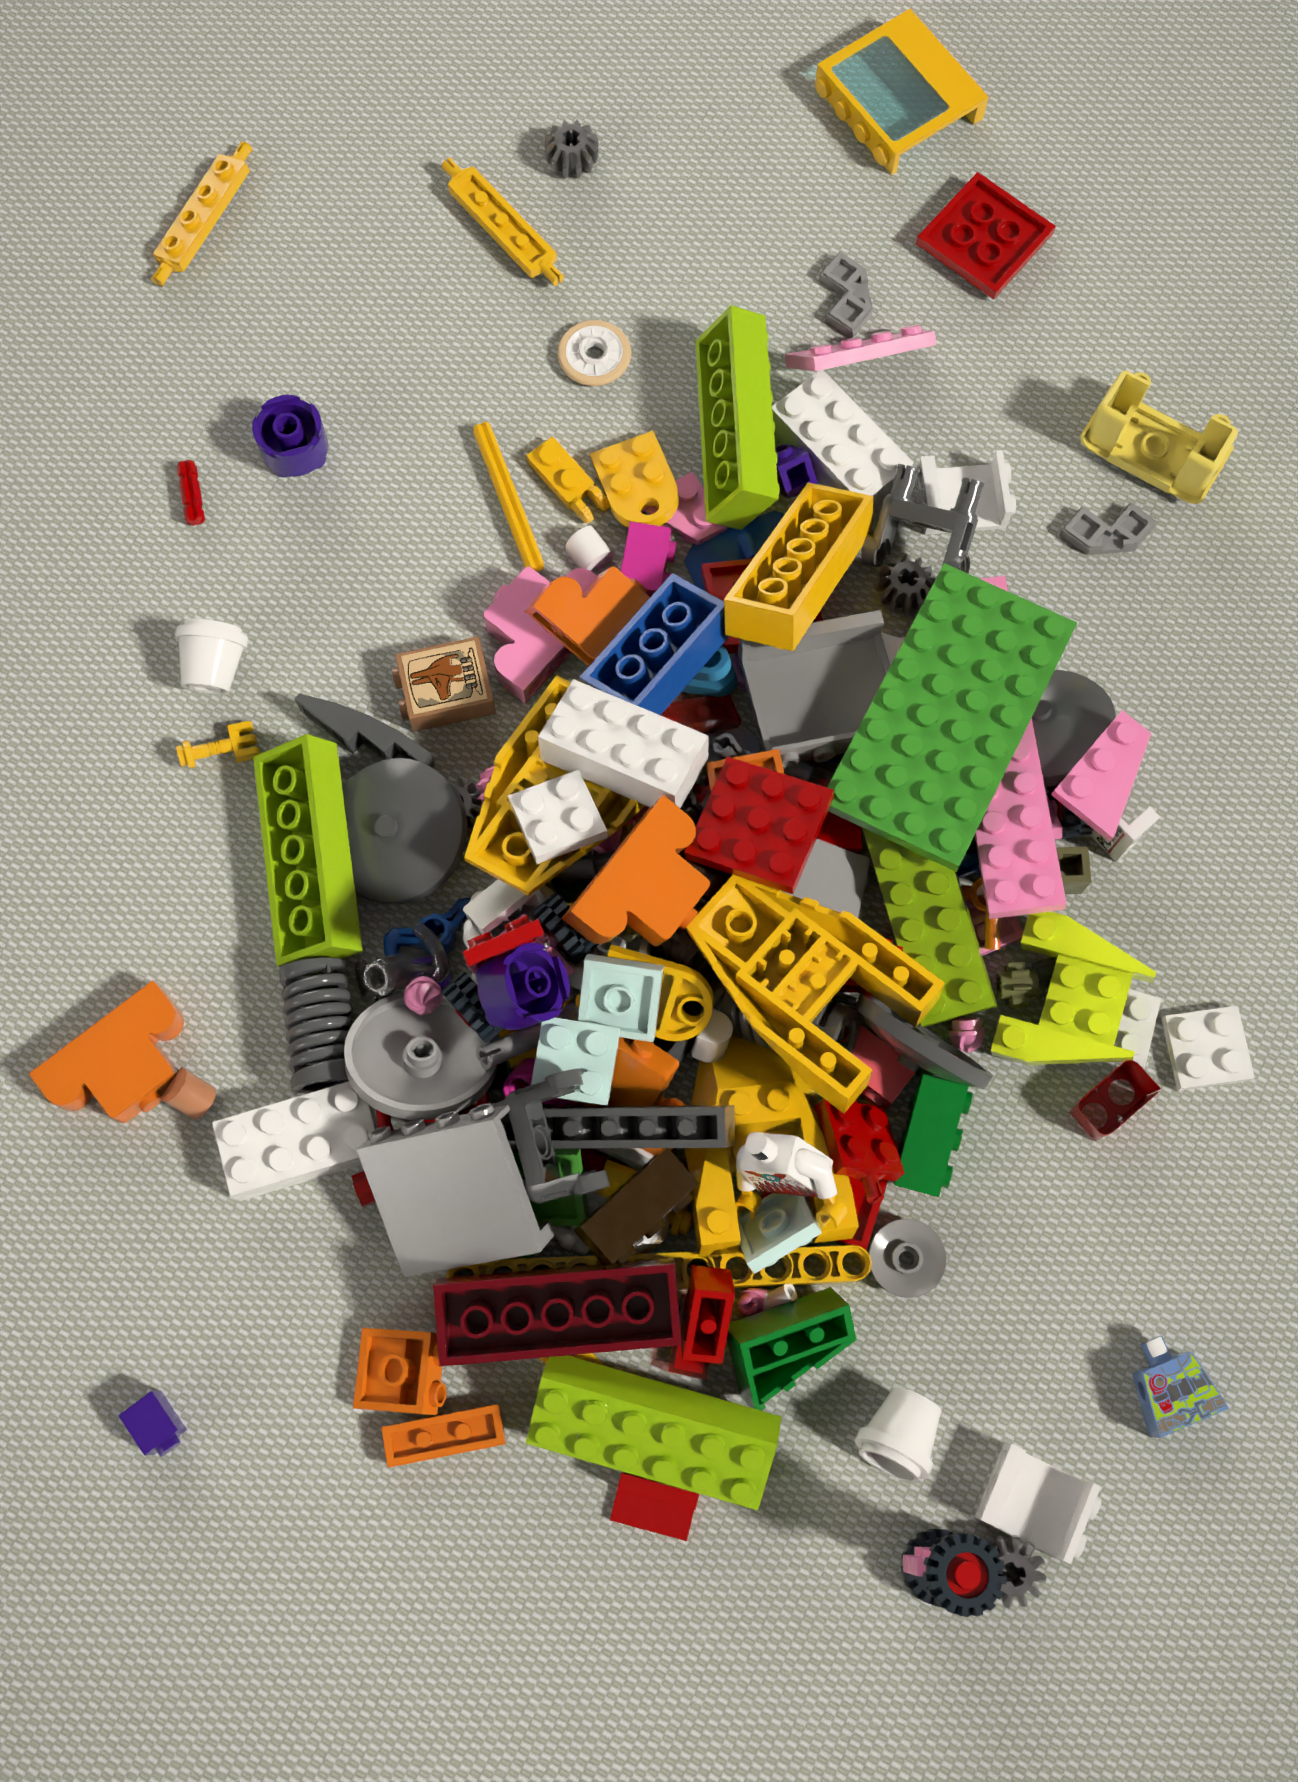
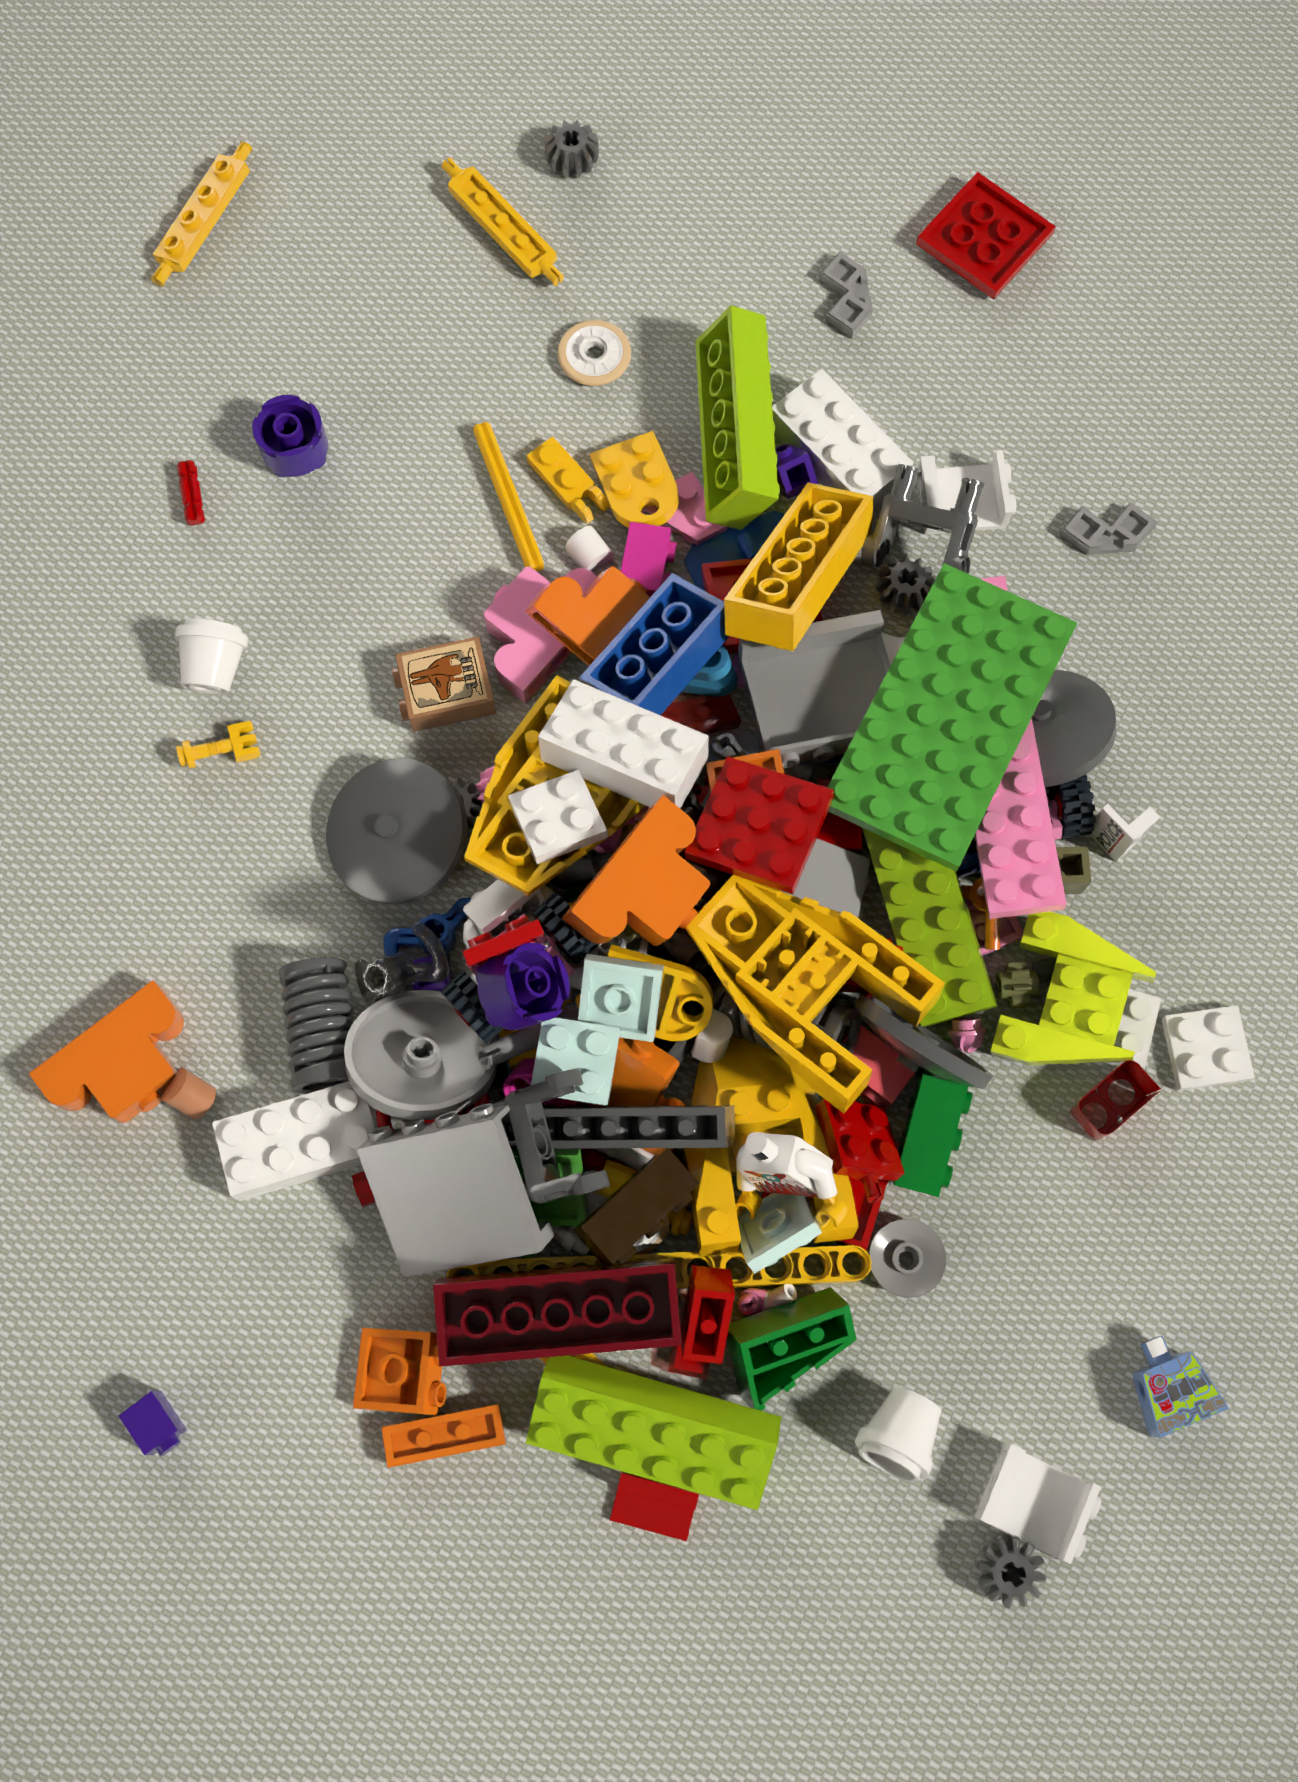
lime brick [253,734,363,967] -> none
dark grey slope [294,694,435,768] -> none
bright pink plate [404,976,442,1015] -> none
bright pink wing [784,325,936,371] -> none
panel [815,8,989,175] -> none
black plate [901,1529,1007,1617] -> none
bright pink wing [1051,710,1151,842] -> none
light yellow container [1080,371,1238,504] -> none

